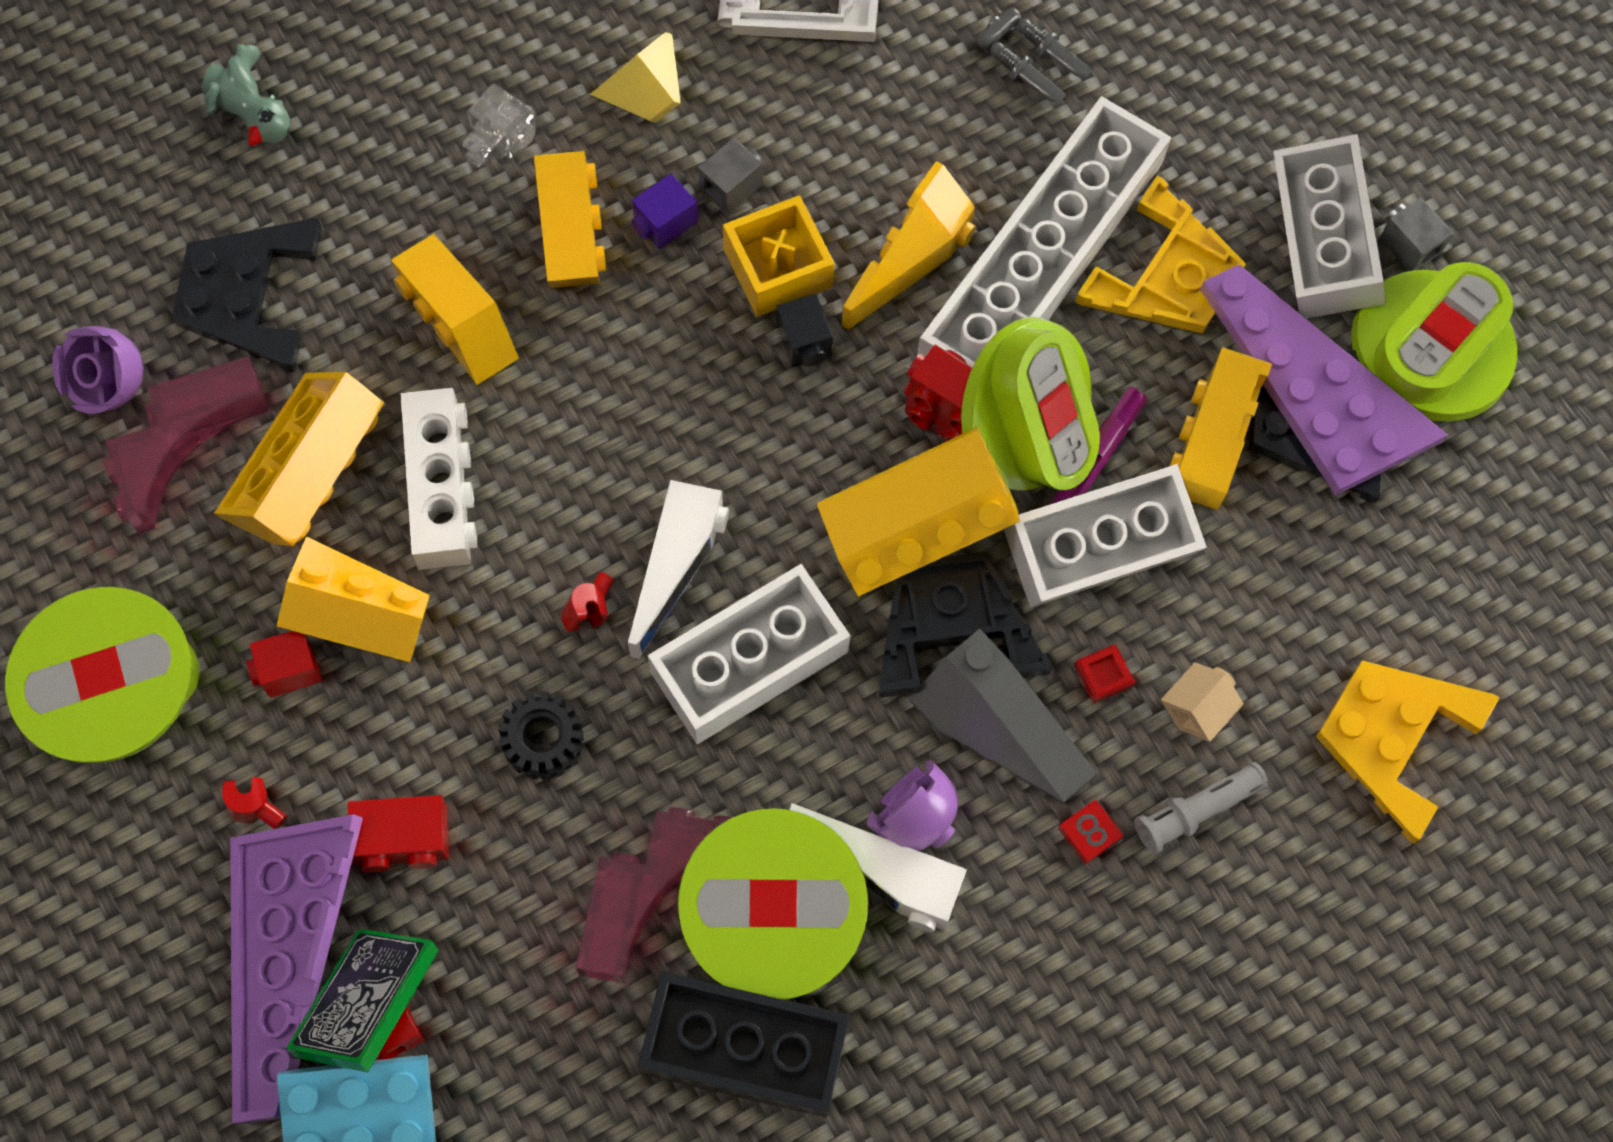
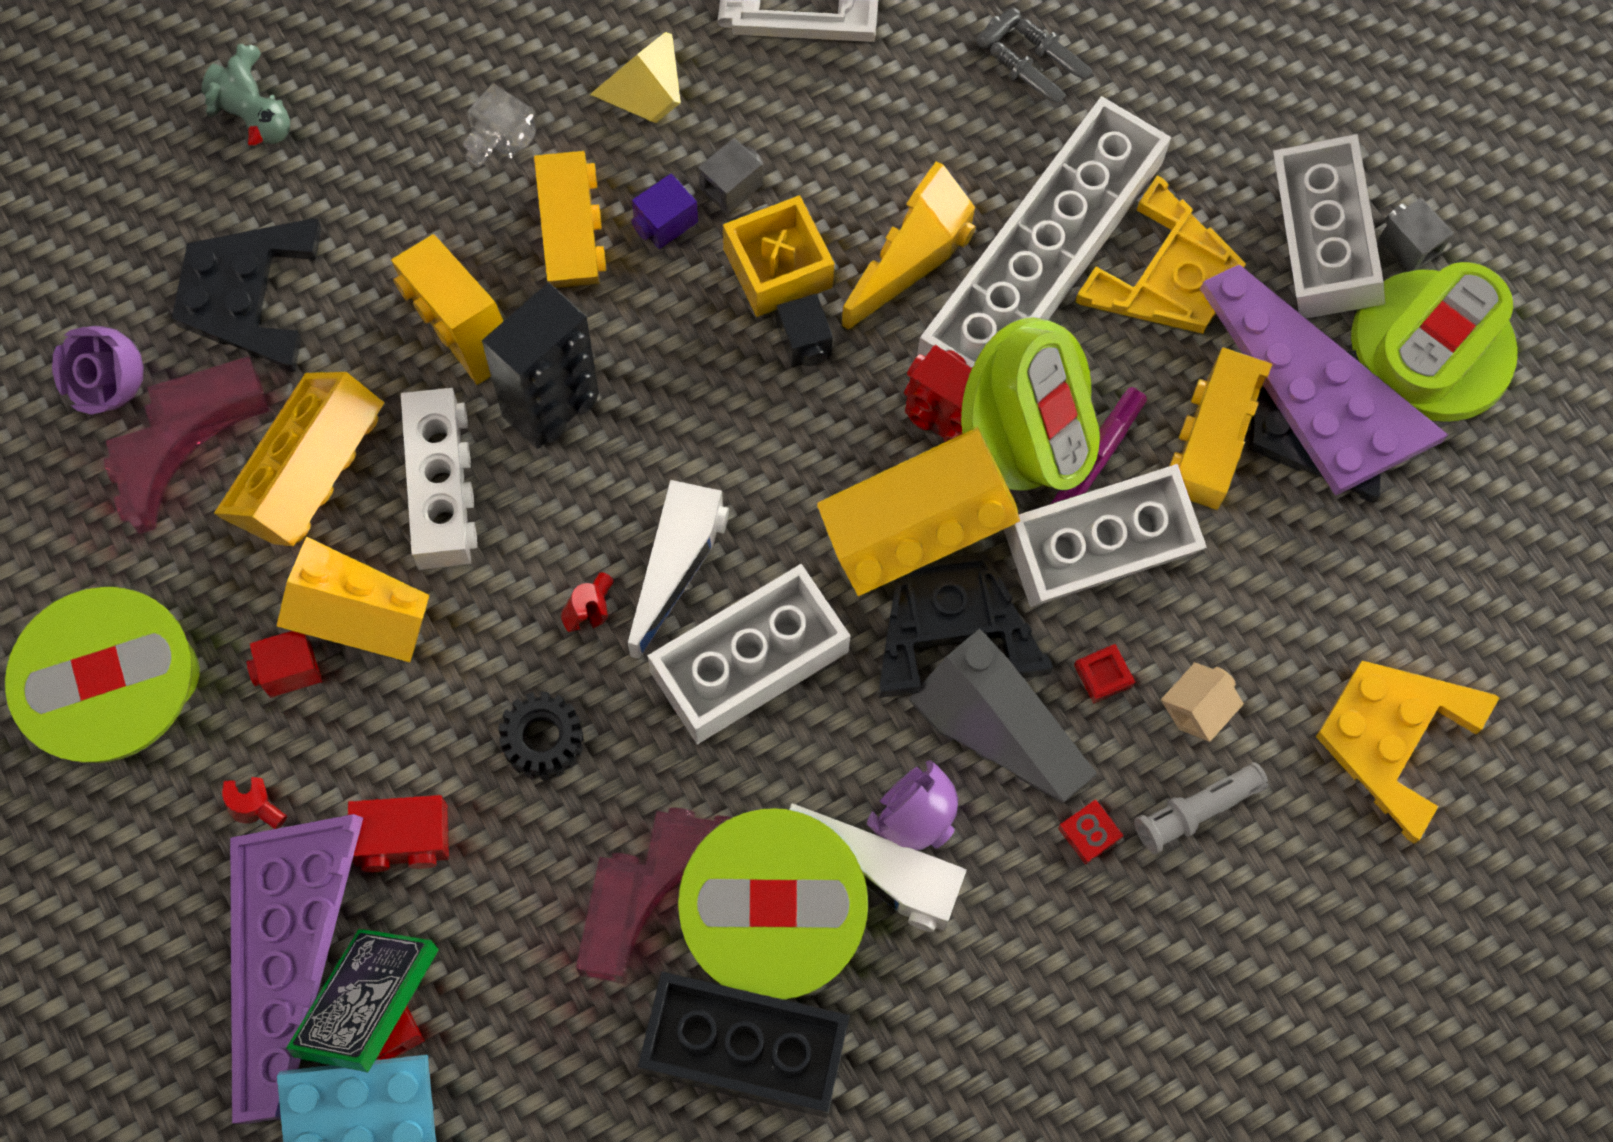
none -> black brick [482,282,599,450]

